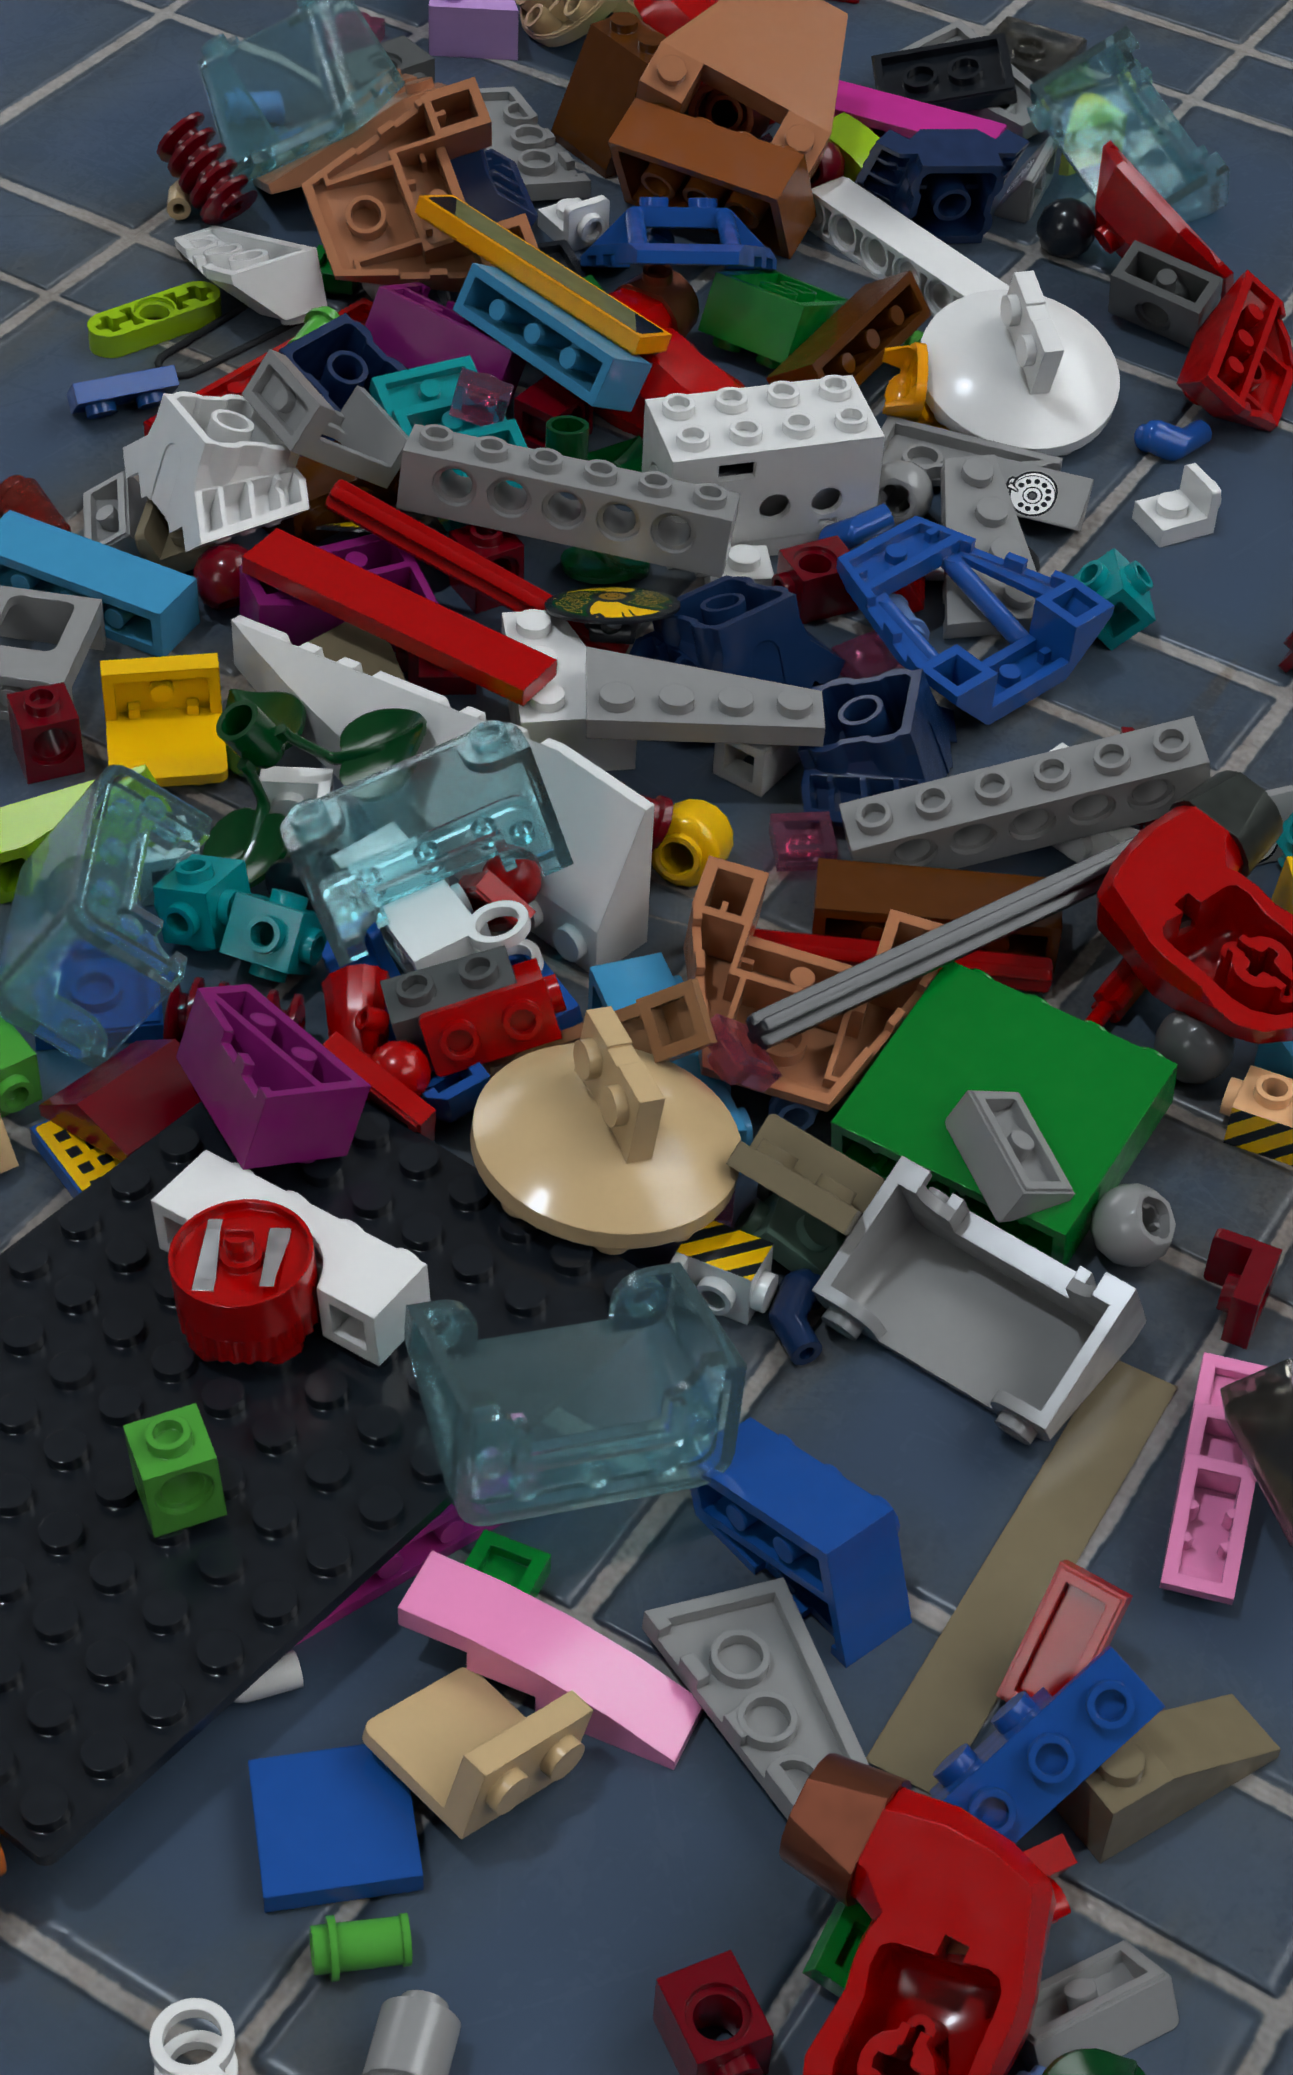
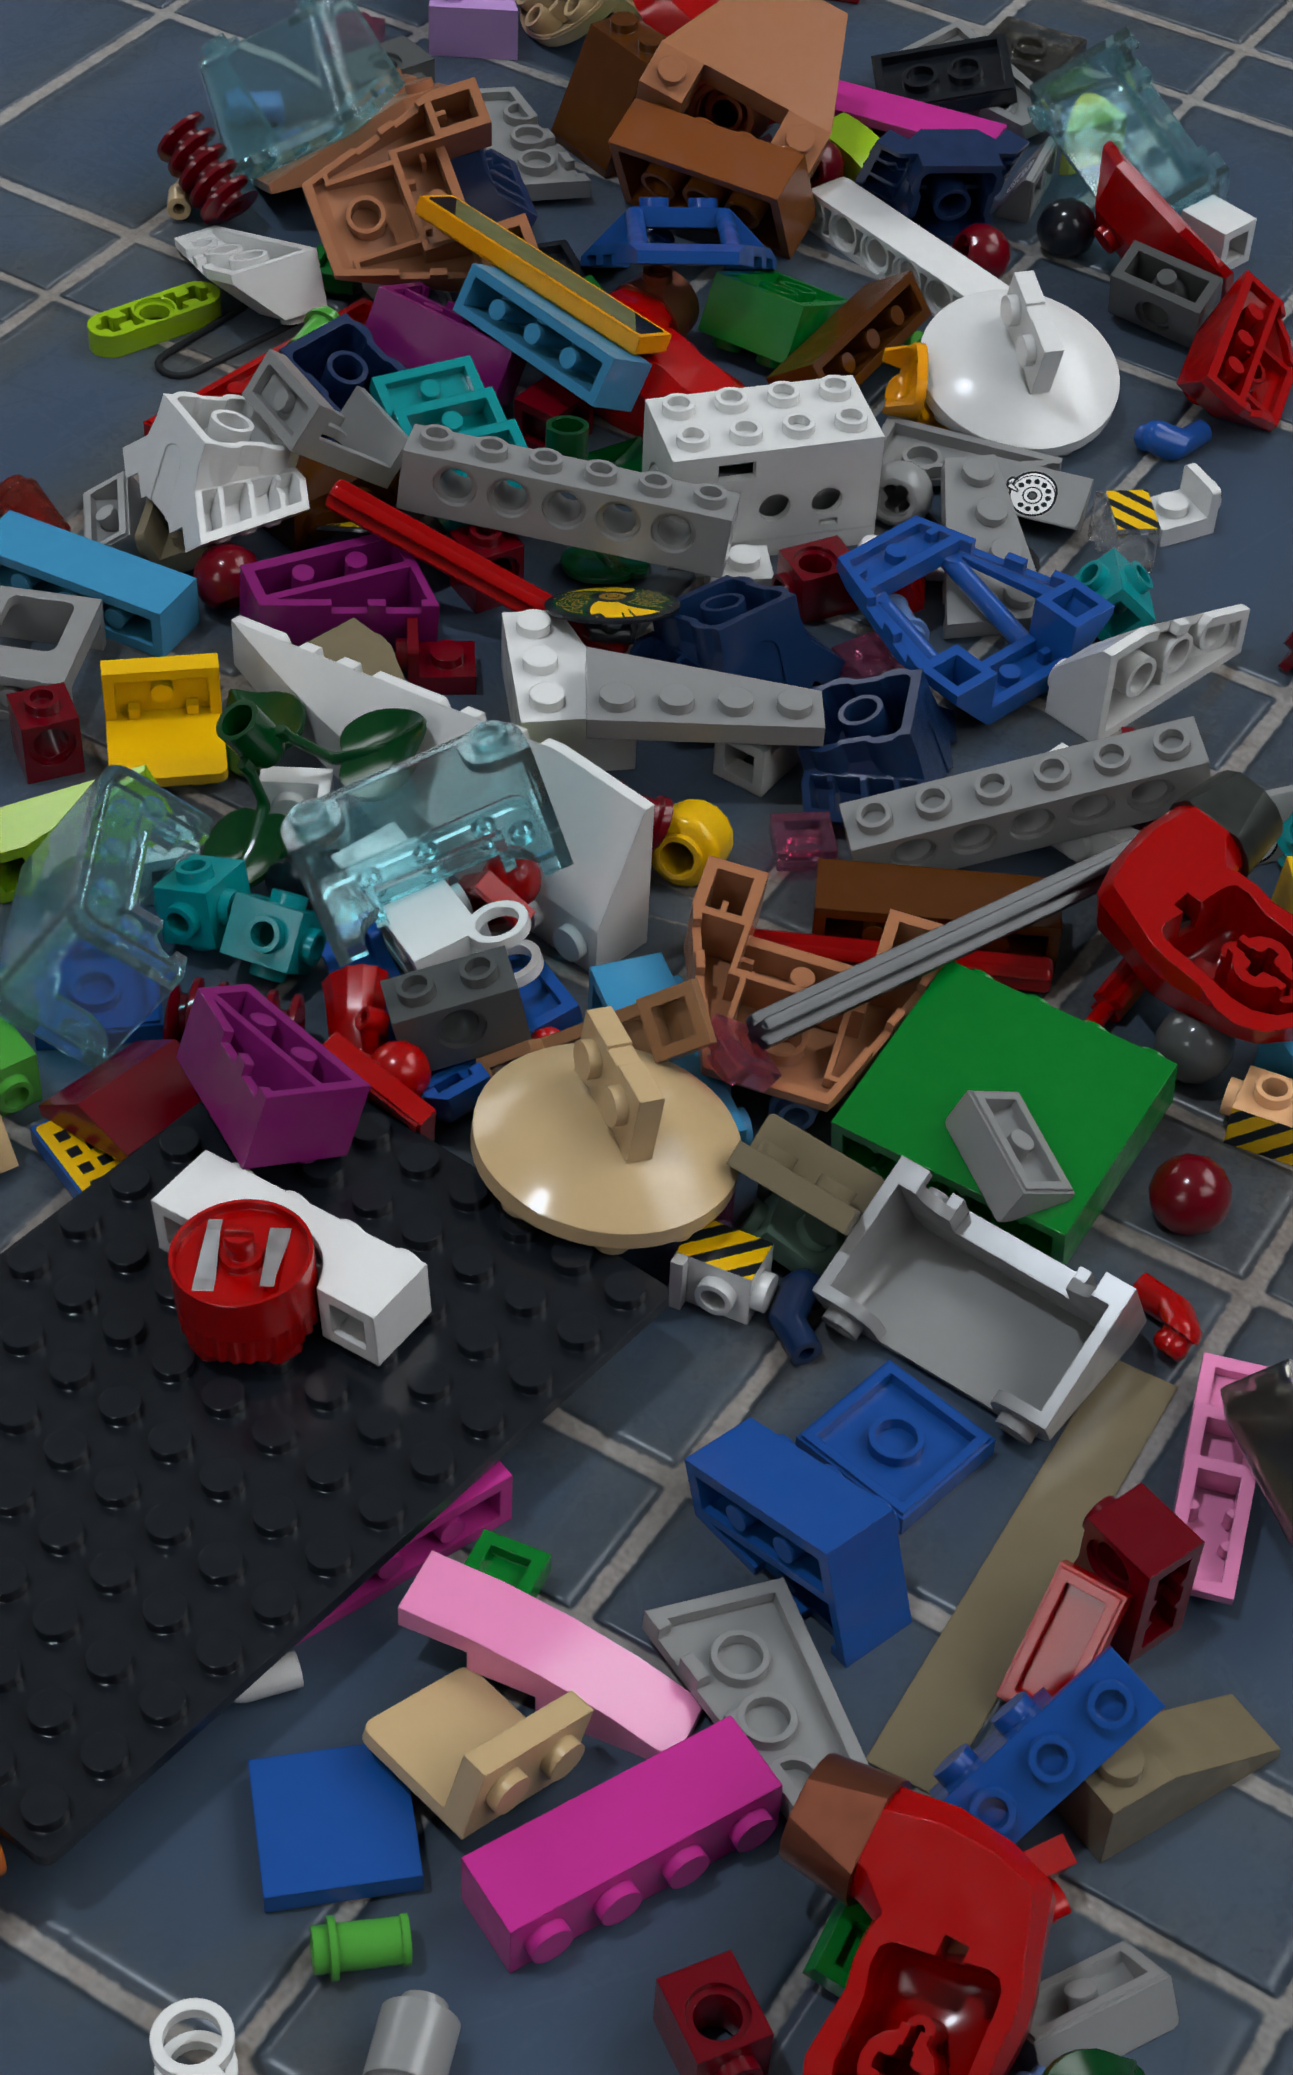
blue plate [66,364,179,419] -> none
bright green brick [123,1403,227,1538] -> none
red tile [242,528,557,706] -> none
clear light blue windscreen [404,1262,747,1526] -> none
red bracket [418,958,567,1077] -> none
clear pink plate [449,368,514,426] -> none
white bracket [537,195,610,251] -> none
blue arm [818,503,895,551] -> none
light grey piece [1090,1183,1176,1268] -> none
dark red bracket [1203,1228,1282,1349] -> none
none -> dark pink brick [461,1715,783,1974]
none -> blue tile [795,1359,996,1535]
none -> dark red piece [952,223,1011,278]
none -> white wedge [1045,604,1250,742]
none -> dark red brick [1074,1482,1205,1665]
none -> clear brick [1088,490,1161,573]
none -> red arm [1133,1272,1203,1361]
none -> dark red piece [1148,1153,1233,1236]
none -> white brick [1181,194,1257,269]

